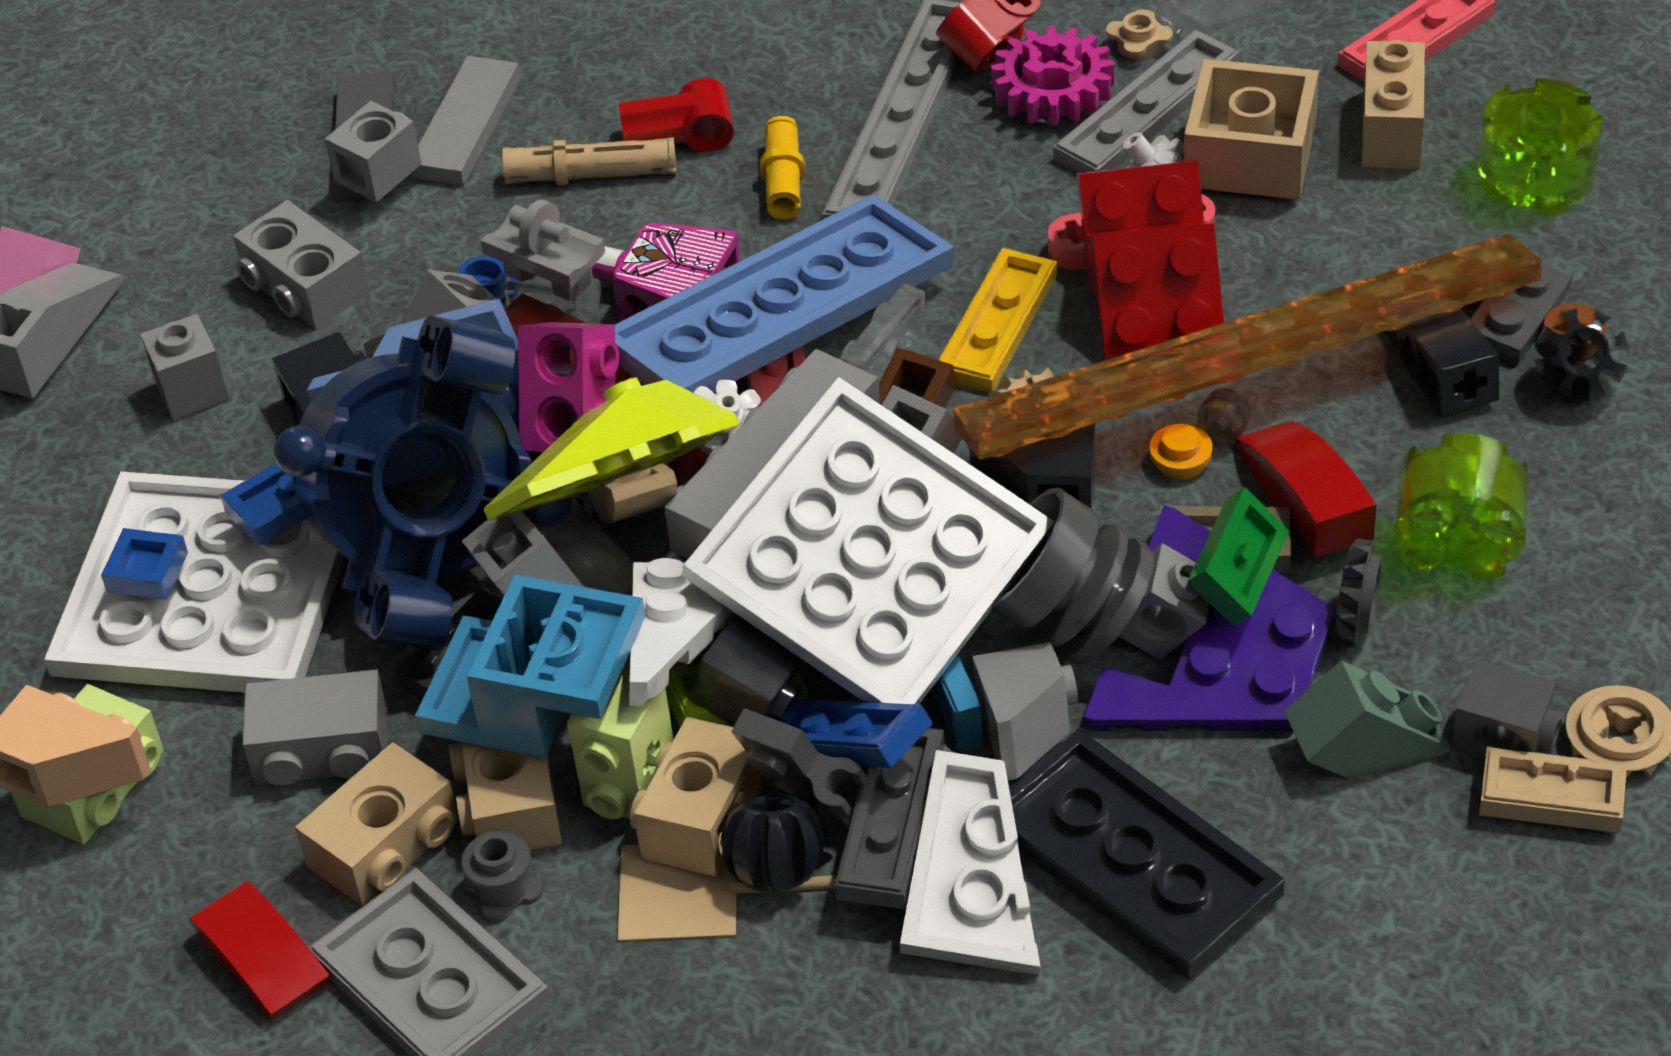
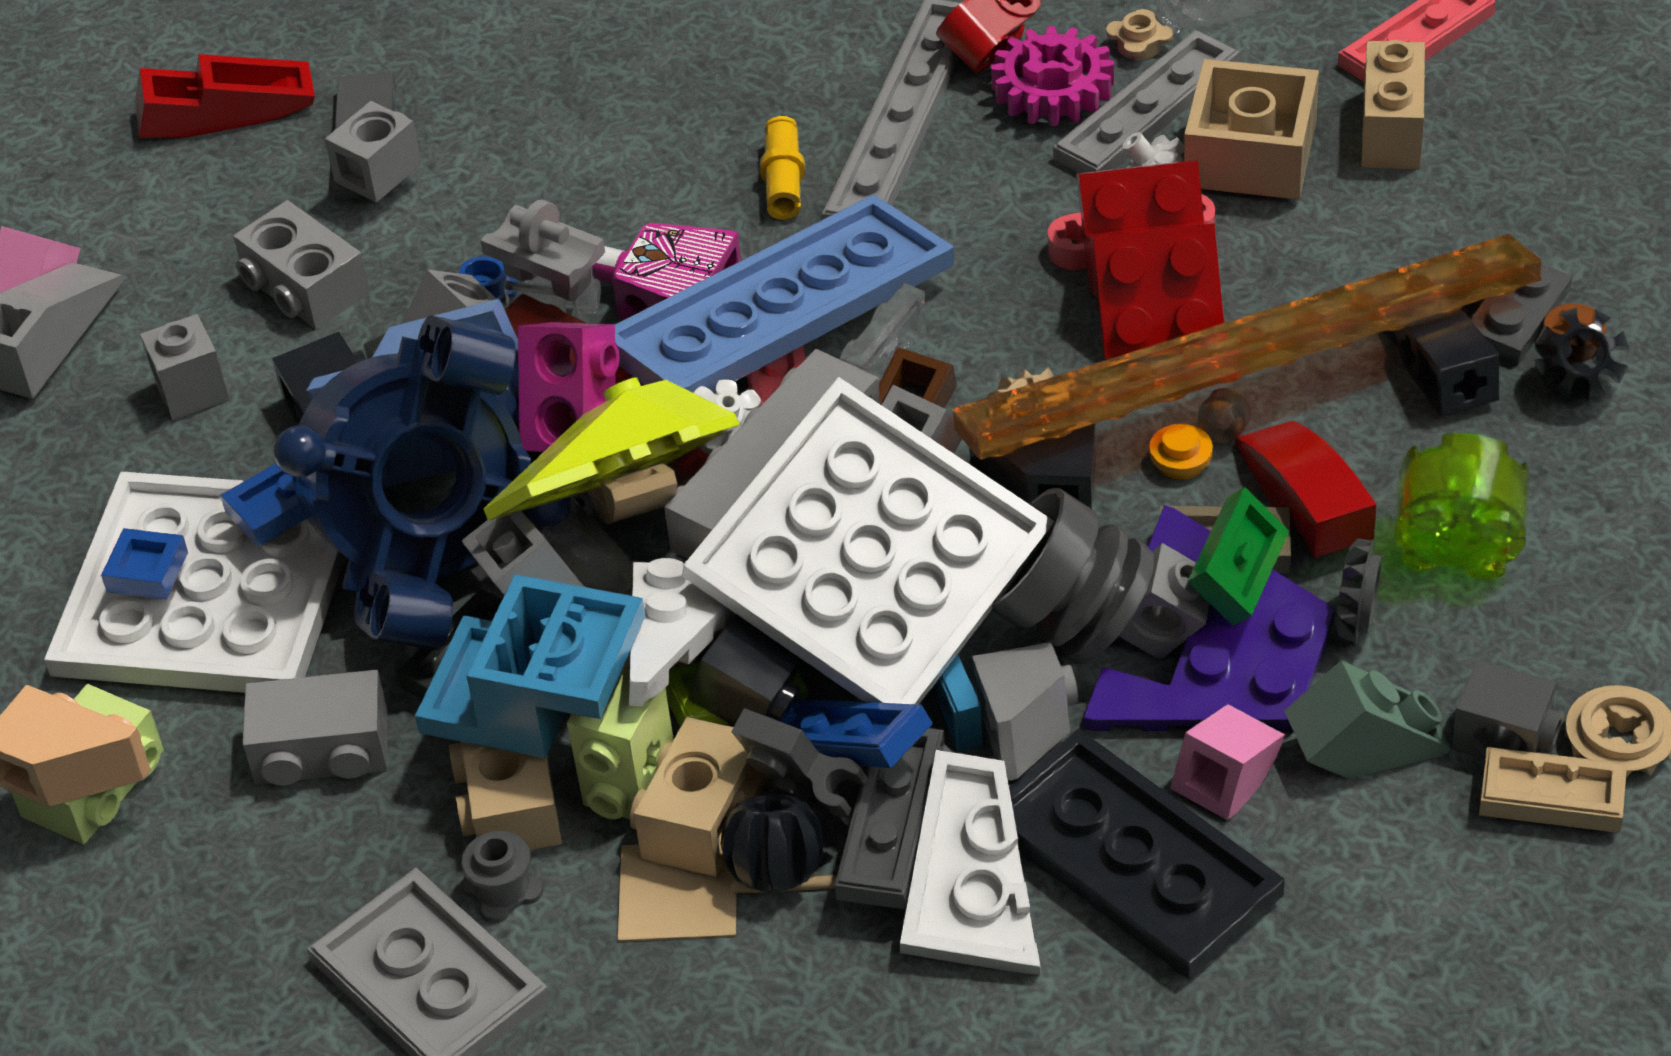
red slope [190,880,329,1022] -> none
tan brick [295,742,459,907] -> none
light grey tile [410,56,521,186] -> none
tan pin [503,137,676,186] -> none
red piece [618,78,734,152] -> none
yellow tile [939,248,1058,393] -> none
clear neon green brick [1478,78,1604,215] -> none
none -> red slope [135,54,315,138]
none -> bright pink brick [1170,704,1285,820]

